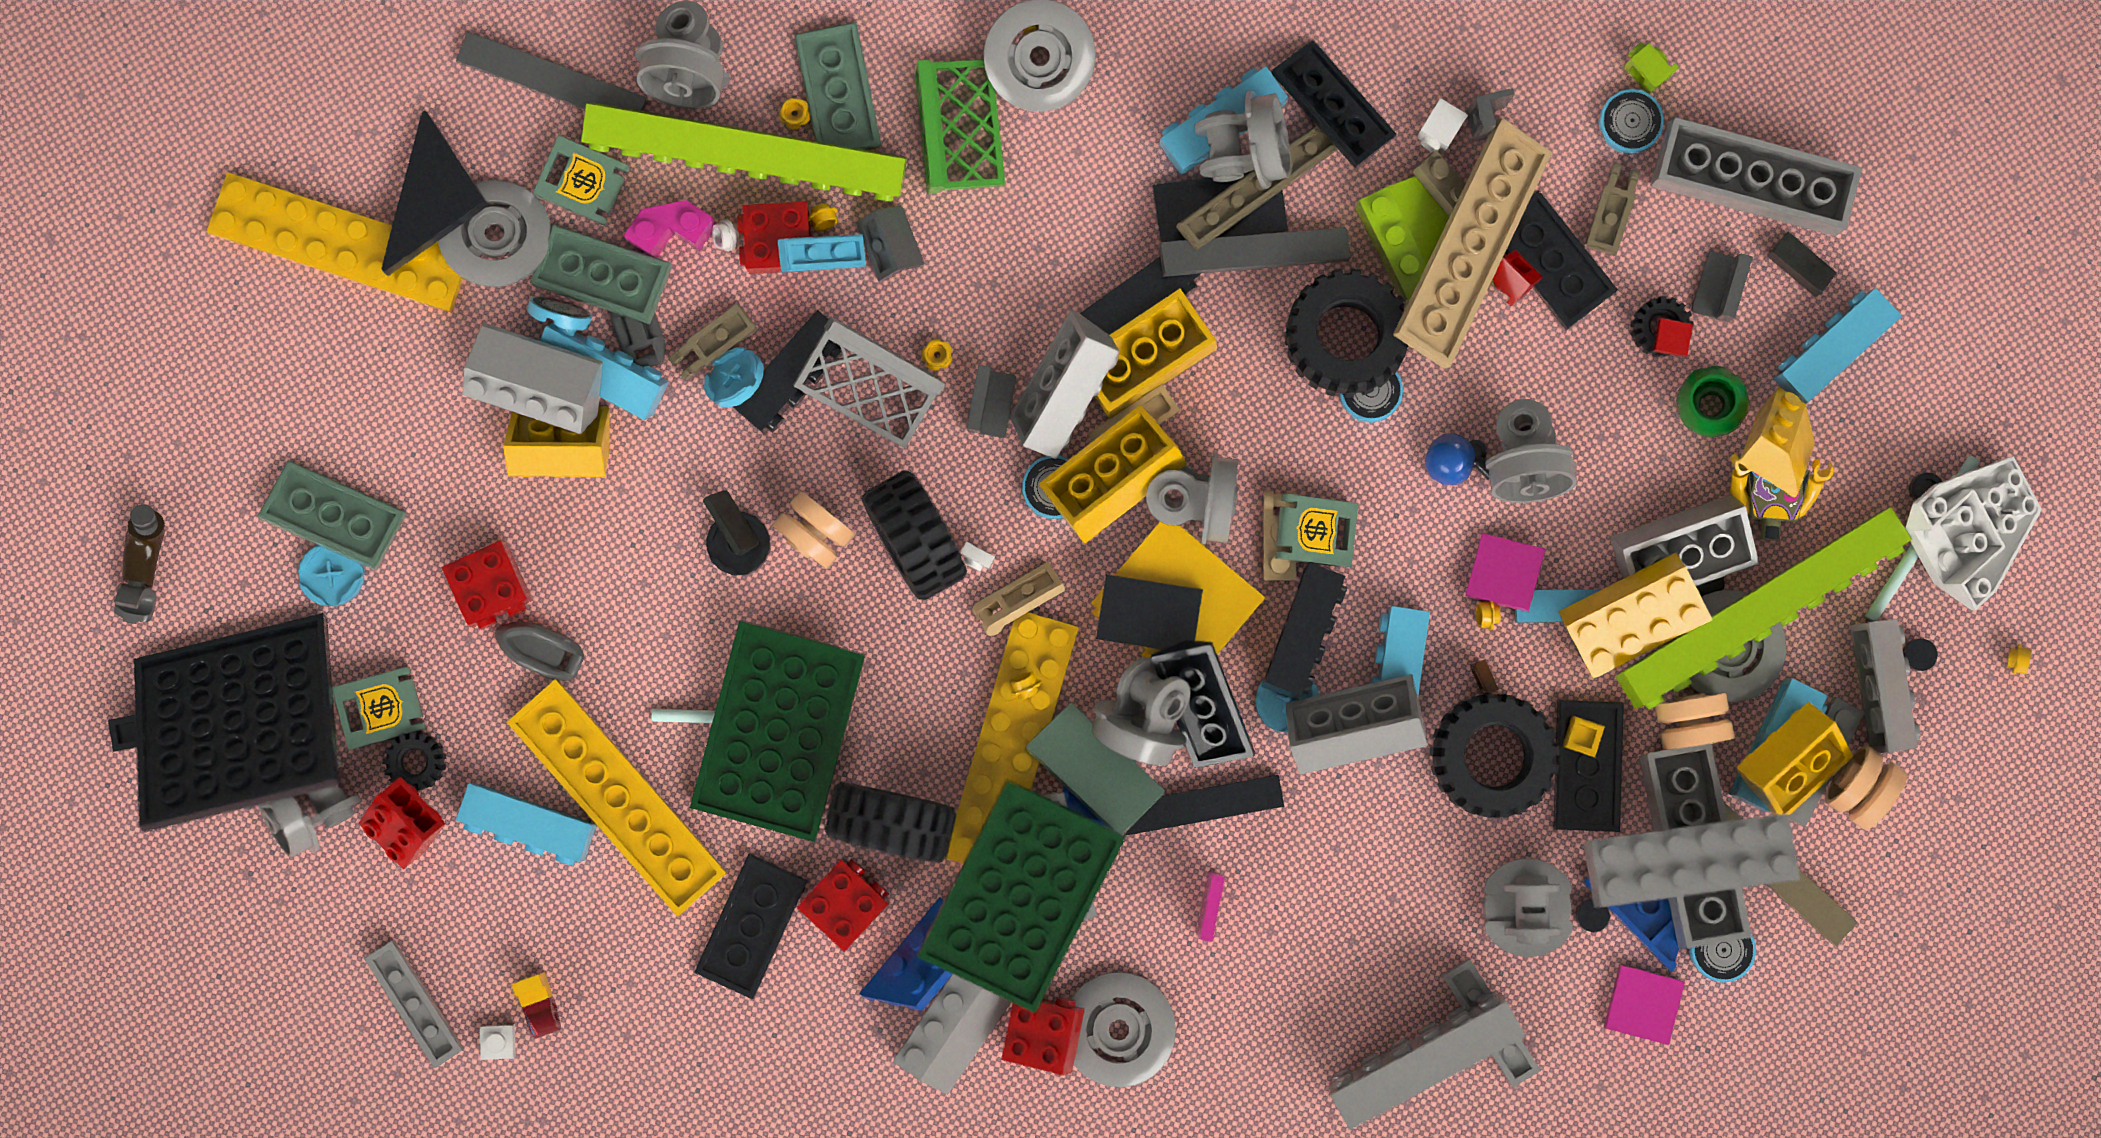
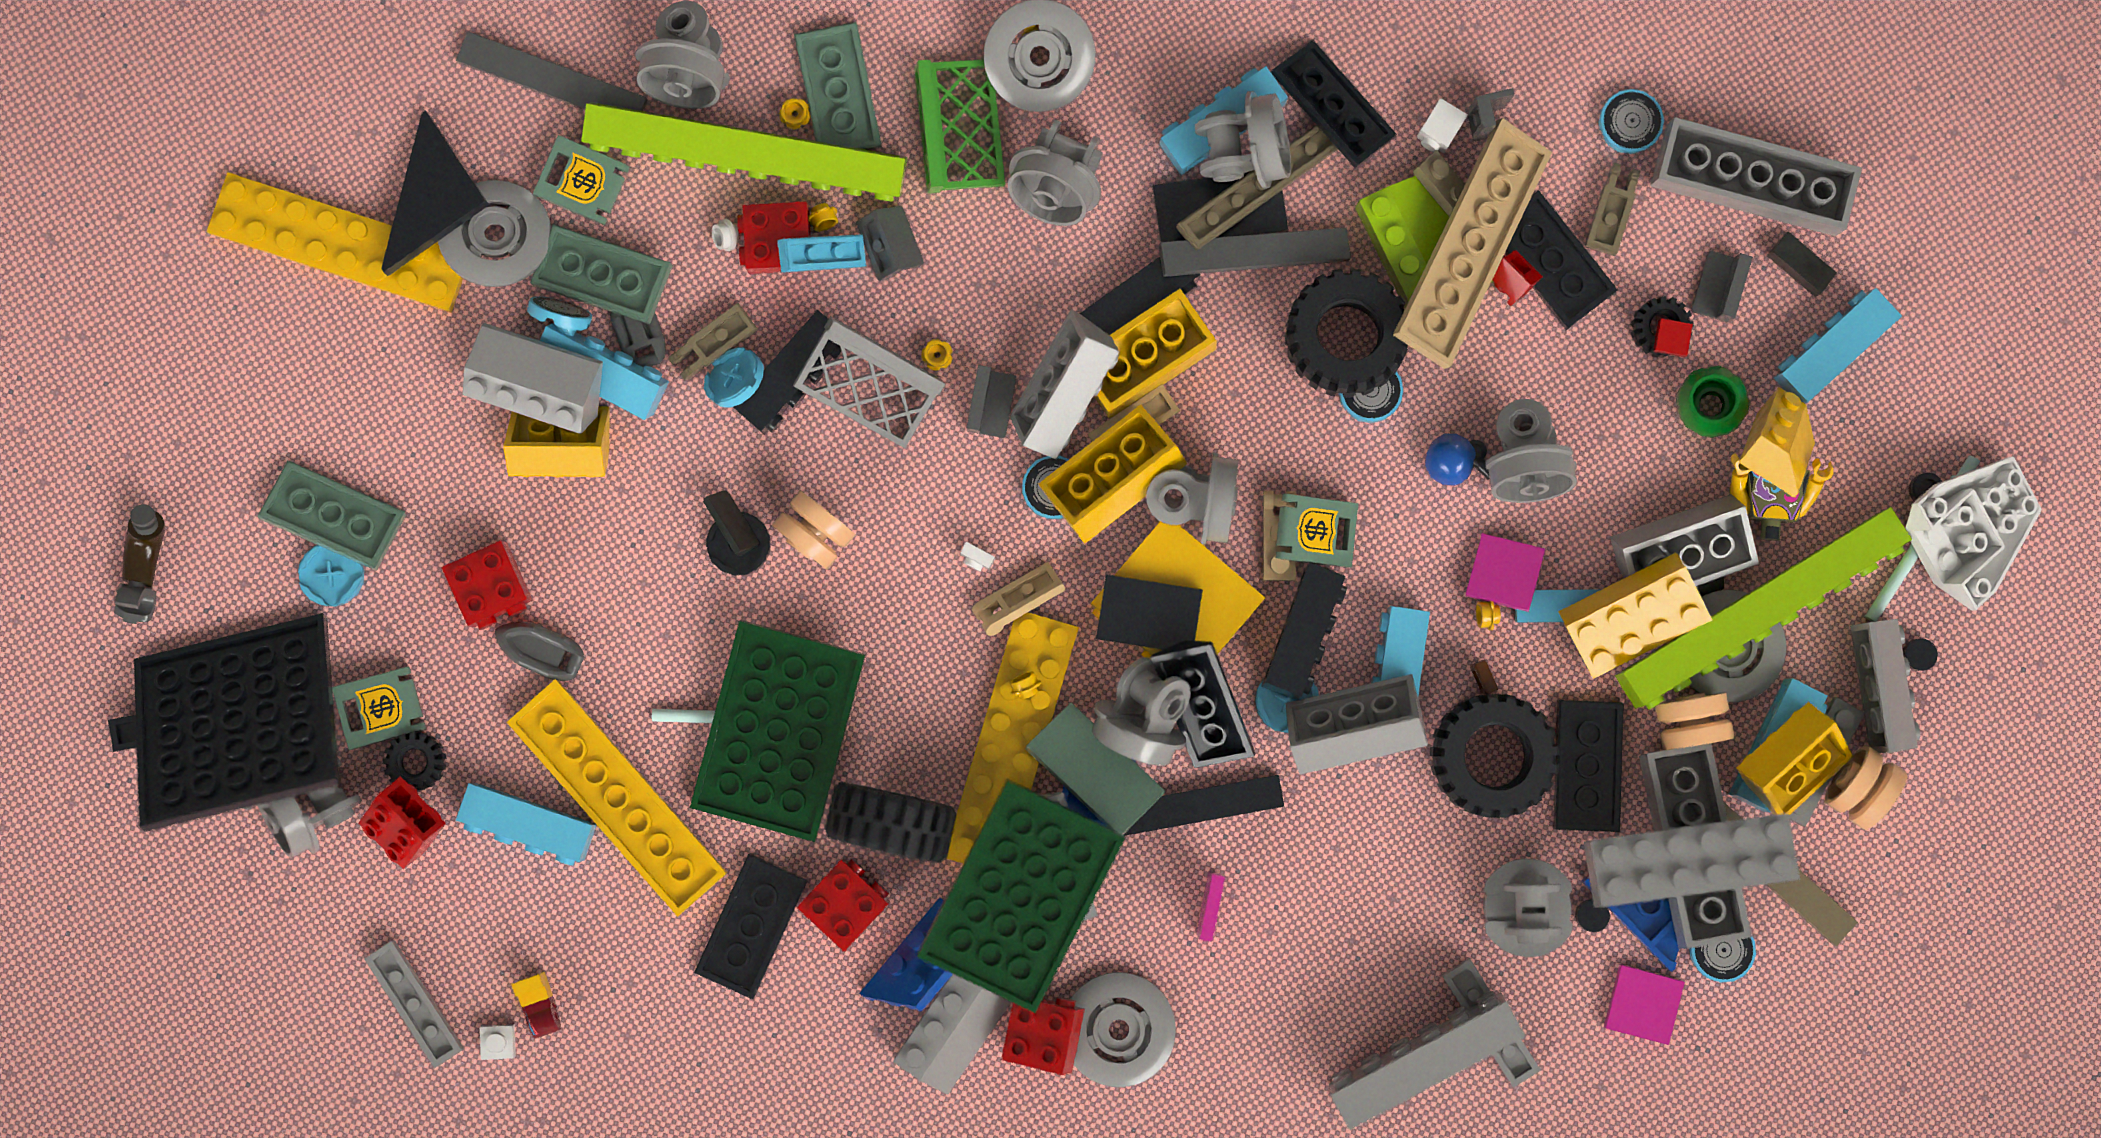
dark pink brick [624,200,717,258] -> none
black tyre [861,470,967,600] -> none
yellow tile [1562,716,1605,757] -> none
lime brick [1624,42,1679,94] -> none
yellow plate [2007,644,2032,675] -> none
none -> light grey piece [1008,120,1103,226]

